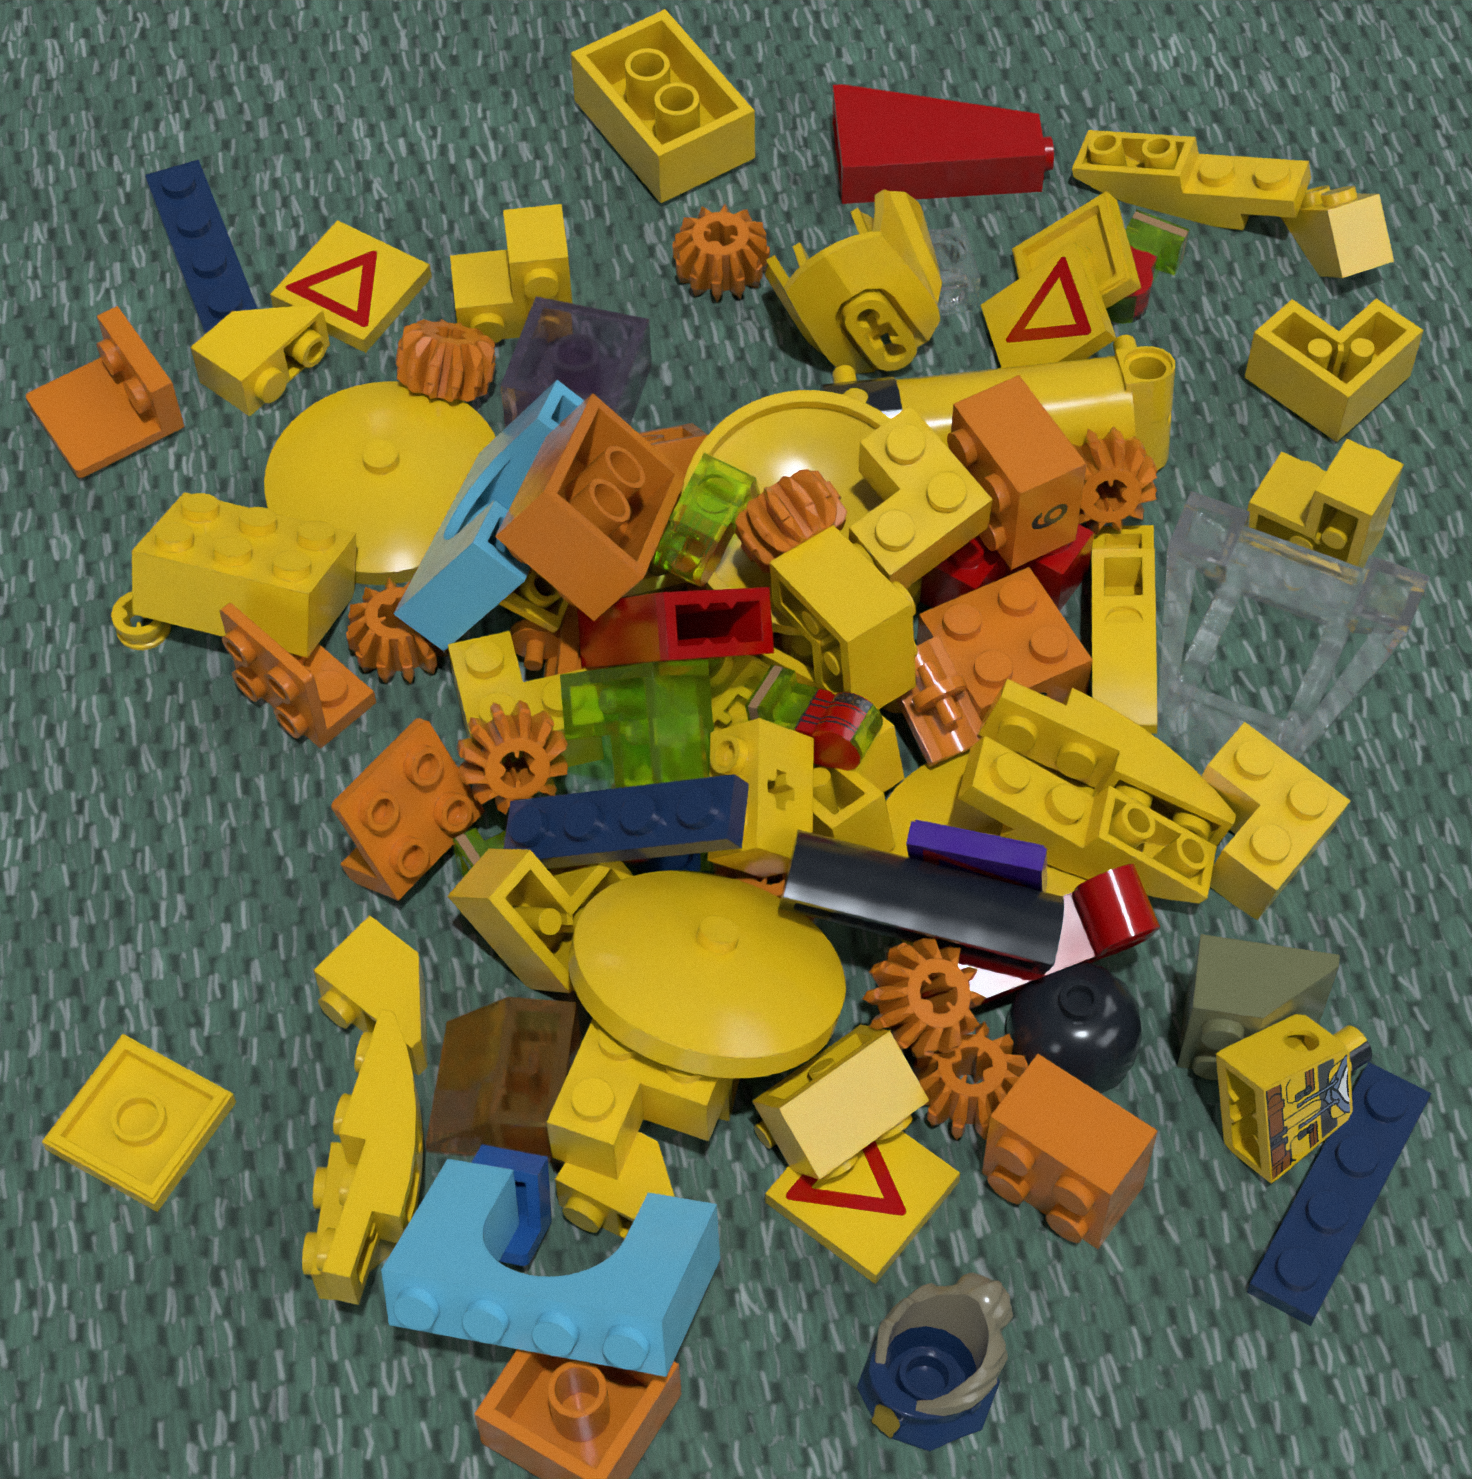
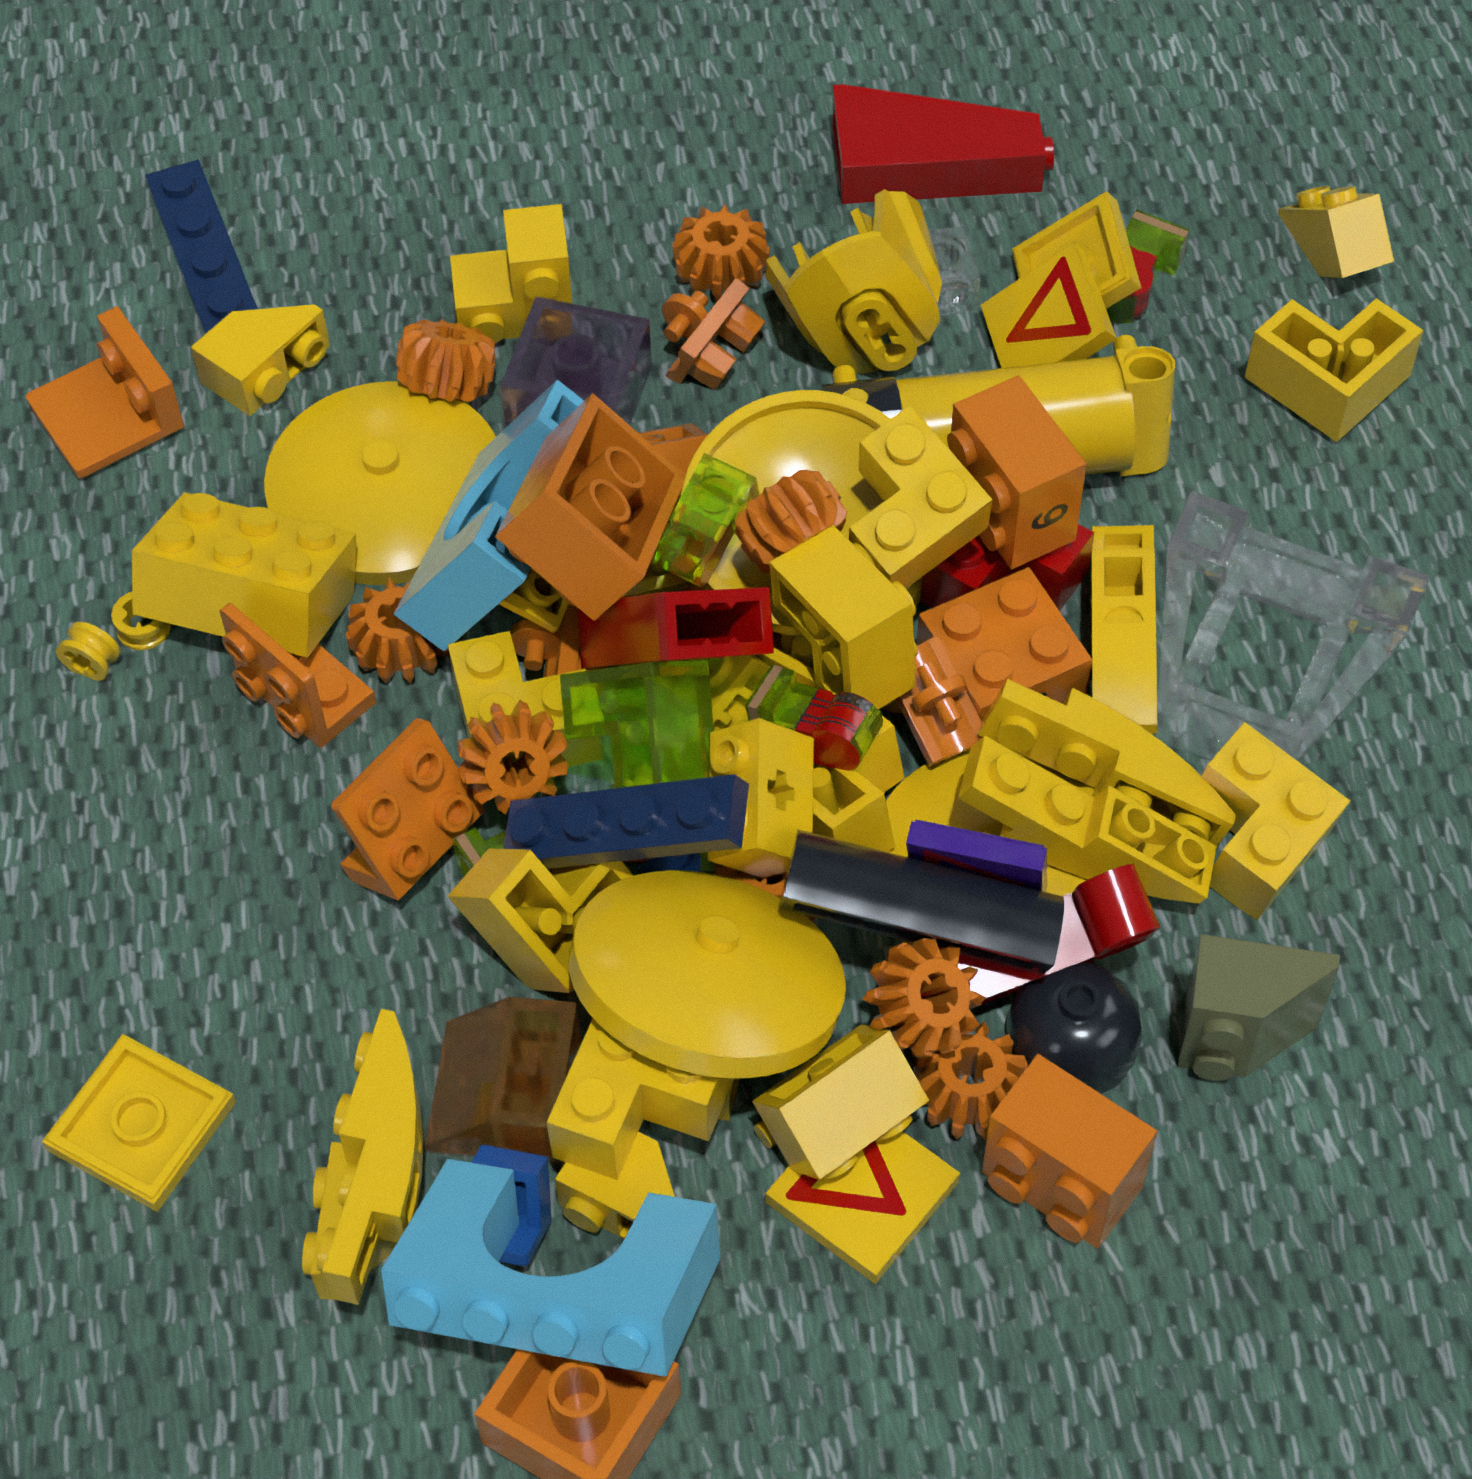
yellow tile [270,220,432,353] -> none
yellow slope [314,915,428,1076] -> none
yellow brick [571,9,755,203] -> none
piece [857,1272,1013,1451] -> none
orange gear [1071,426,1157,535] -> none
yellow slope [1072,130,1311,230] -> none
yellow torso [1216,1014,1372,1183] -> none
yellow brick [1241,439,1404,587] -> none
dark blue plate [1247,1062,1431,1327] -> none
none -> yellow bush [55,622,121,681]
none -> orange hips [662,278,766,390]

